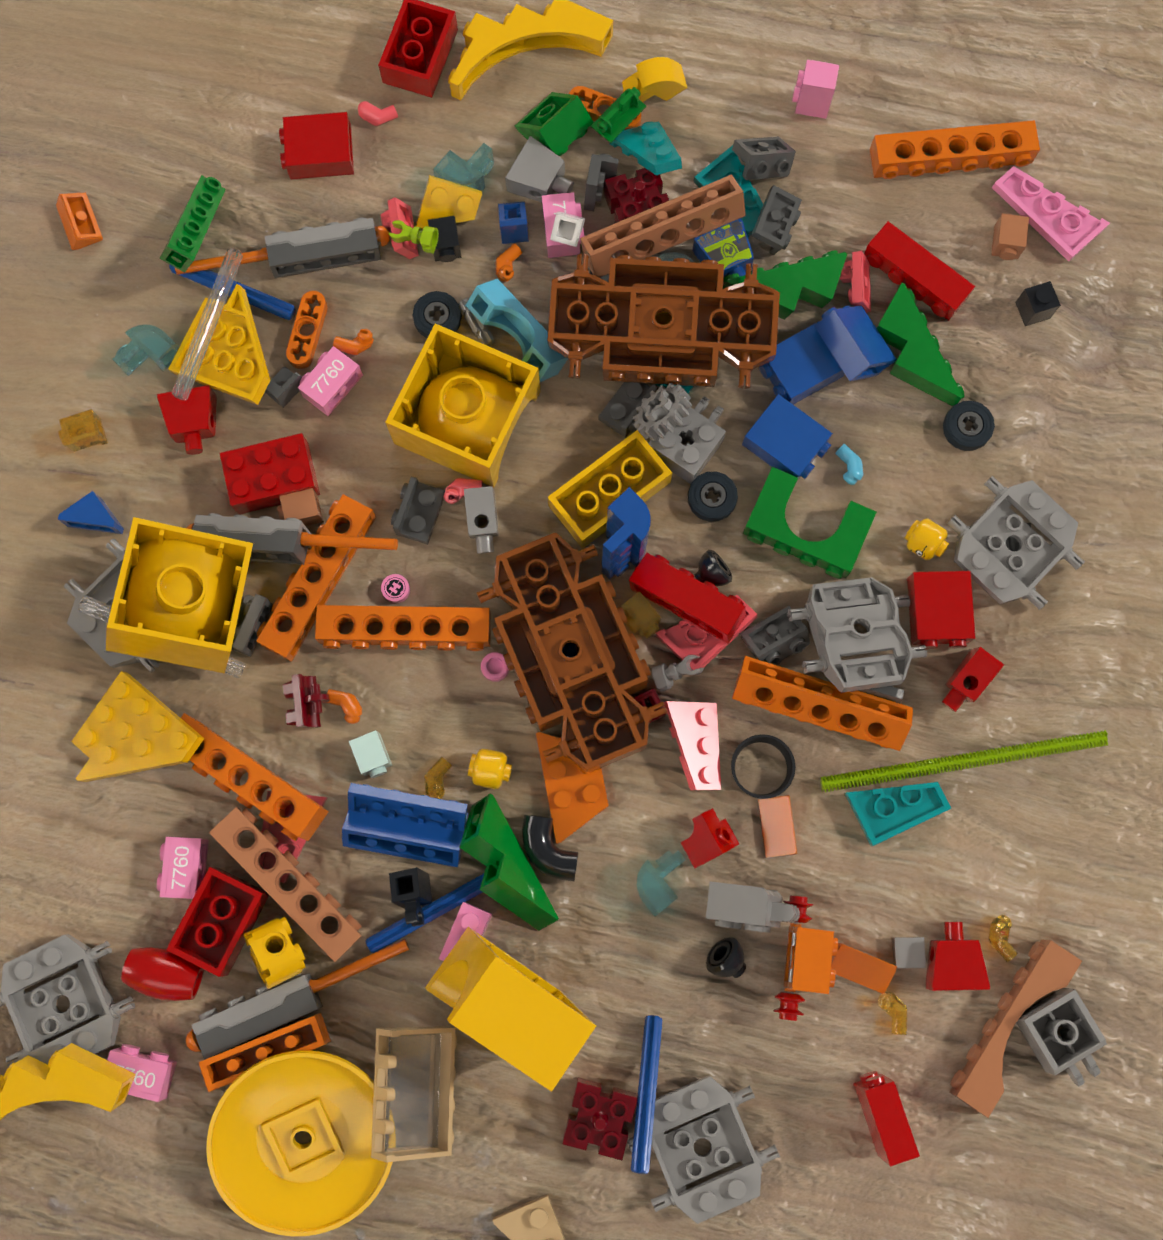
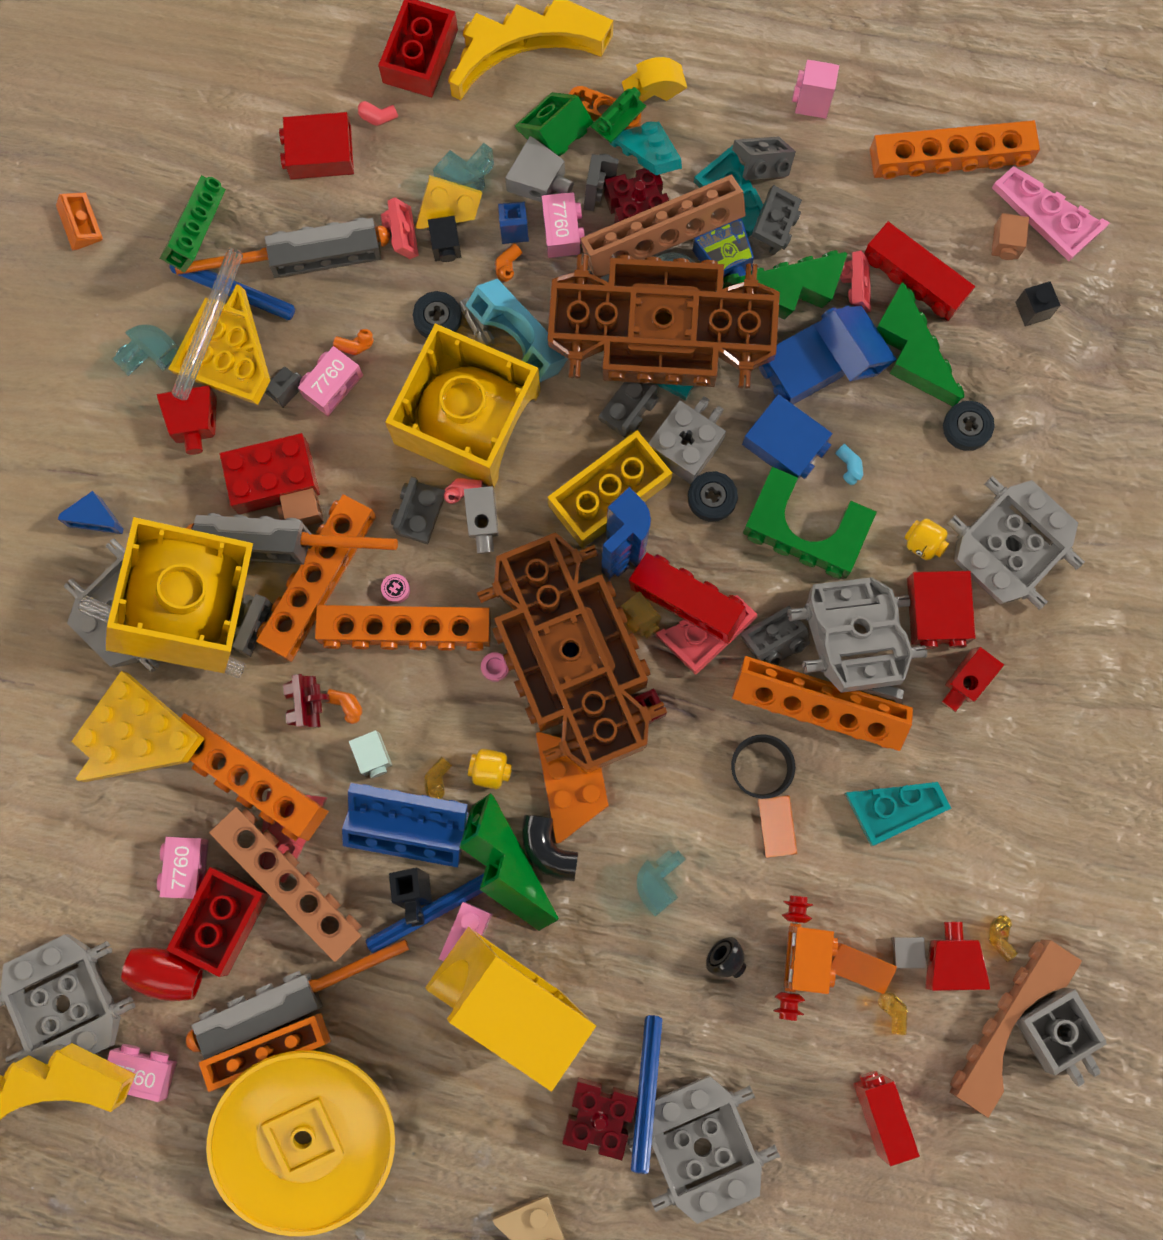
clear yellow brick [58,409,108,452] -> none
yellow brick [243,917,306,990] -> none
orange beam [286,291,328,369] -> none
window [371,1026,457,1162] -> none
lime piece [389,220,439,254] -> none
white slope [550,212,585,247] -> none
light grey gear [633,383,692,440] -> none
light grey piece [652,655,704,692] -> none
wing [663,701,721,791] -> none
red brick [680,808,739,869] -> none
black brick [694,550,733,587] -> none
light grey hinge [706,881,800,933] -> none
lime axle [820,730,1108,793] -> none

